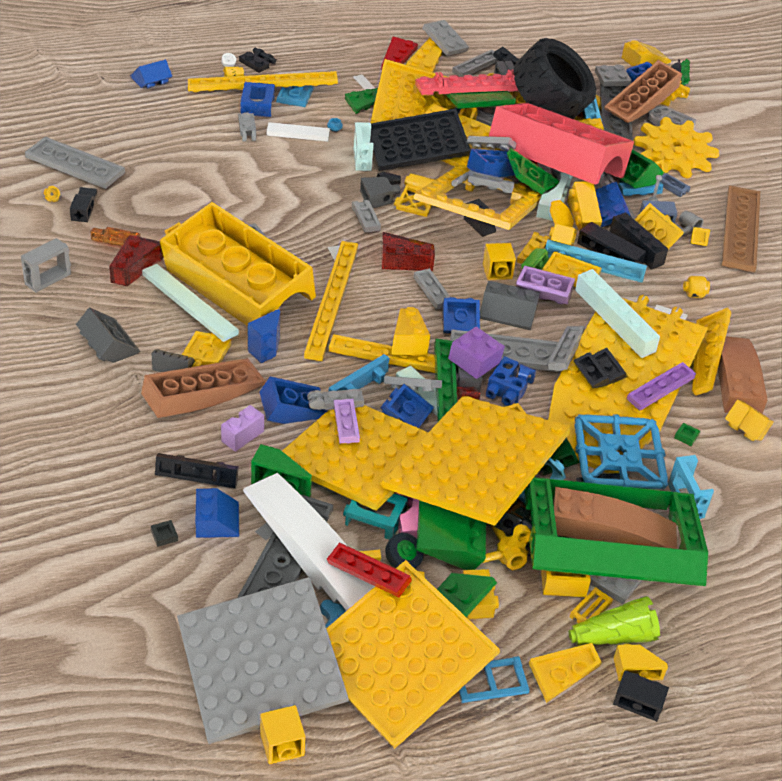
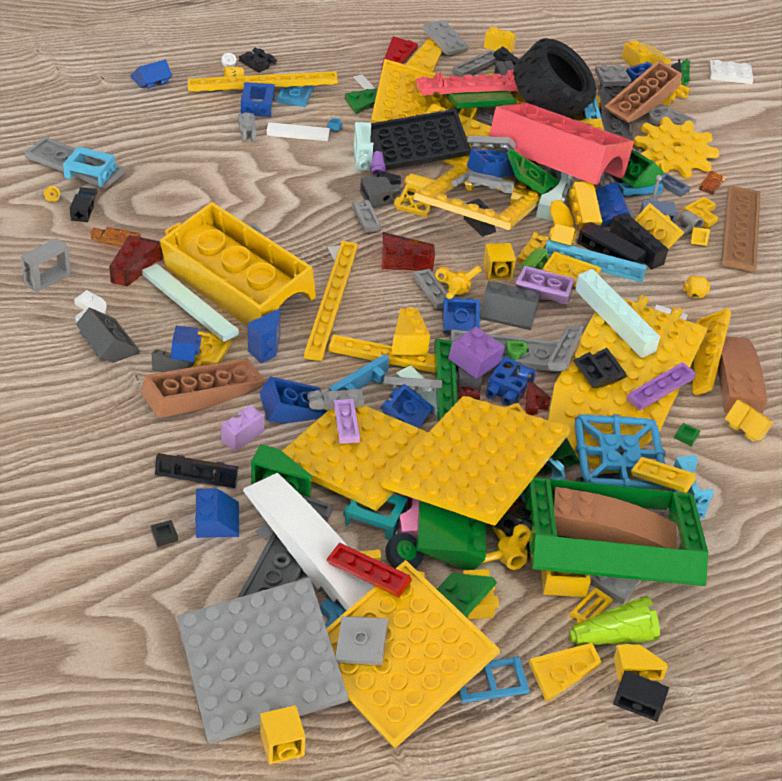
none -> medium azure panel [63,146,117,187]
none -> white plate [74,290,107,322]
none -> blue brick [171,325,202,362]
none -> light grey plate [335,616,389,666]
none -> medium lavender cone [370,151,386,176]
none -> yellow piece [435,265,482,299]
none -> yellow brick [483,27,516,52]
none -> bright green tile [505,341,528,360]
none -> clear red slope [525,381,551,416]
none -> yellow plate [631,457,696,493]
none -> yellow plate [683,197,719,228]
none -> clear orange tile [699,171,725,195]
none -> white plate [708,60,754,84]

